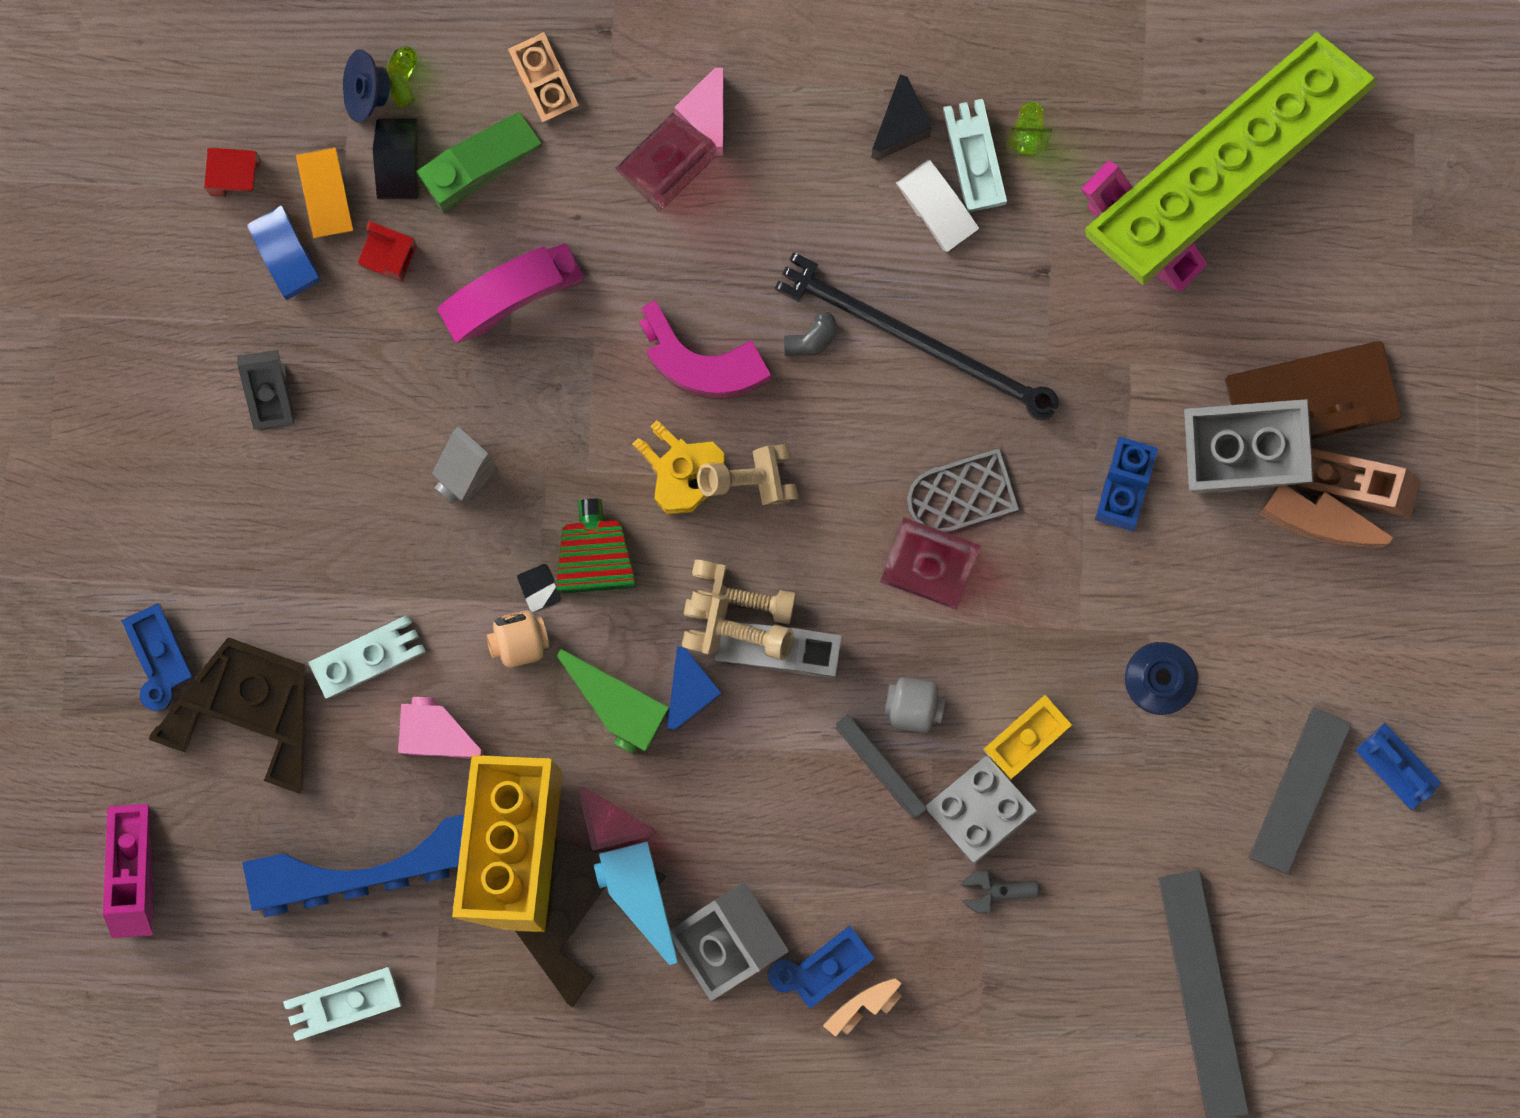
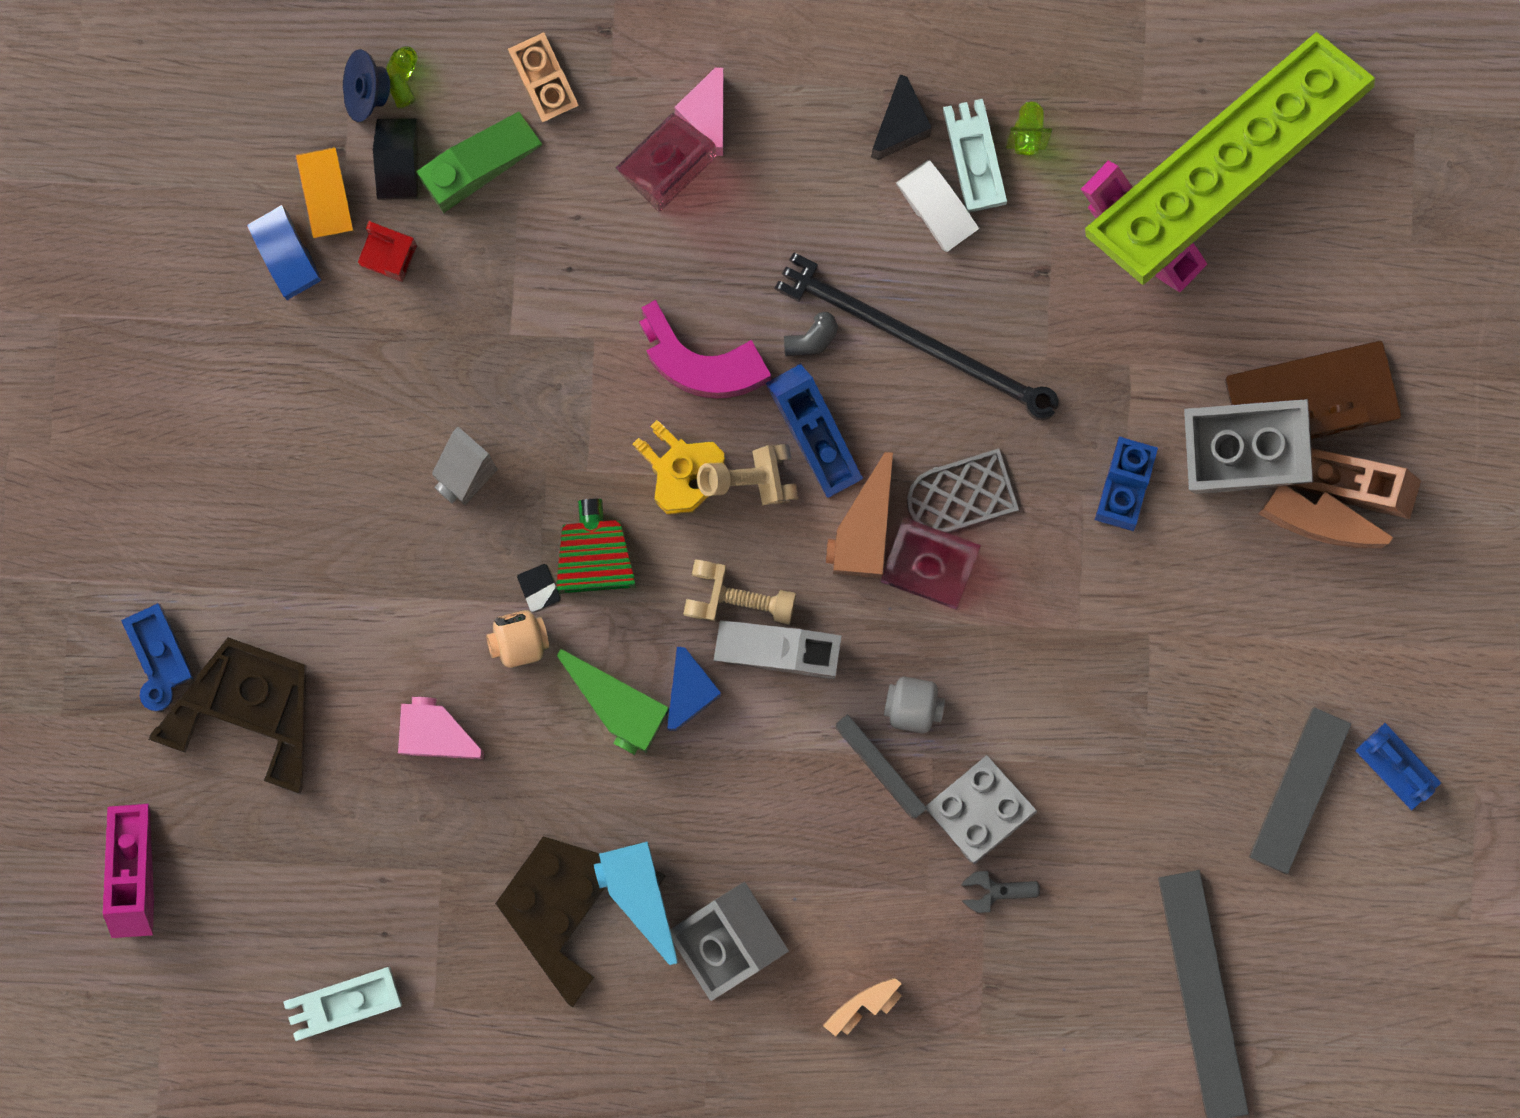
red panel [204,148,261,197] -> none
dark grey slope [237,350,294,430] -> none
blue arch [242,814,464,917] -> none
light aqua hinge [308,615,426,700] -> none
dark pink arch [437,243,585,344] -> none
yellow slope [452,755,563,932] -> none
clear pink slope [579,786,656,852] -> none
tan bar [682,590,794,661] -> none
blue hinge [768,925,875,1009] -> none
yellow plate [983,695,1072,780] -> none
dark blue piece [1125,642,1198,715] -> none
none -> blue slope [765,364,863,498]
none -> nougat slope [826,452,893,578]

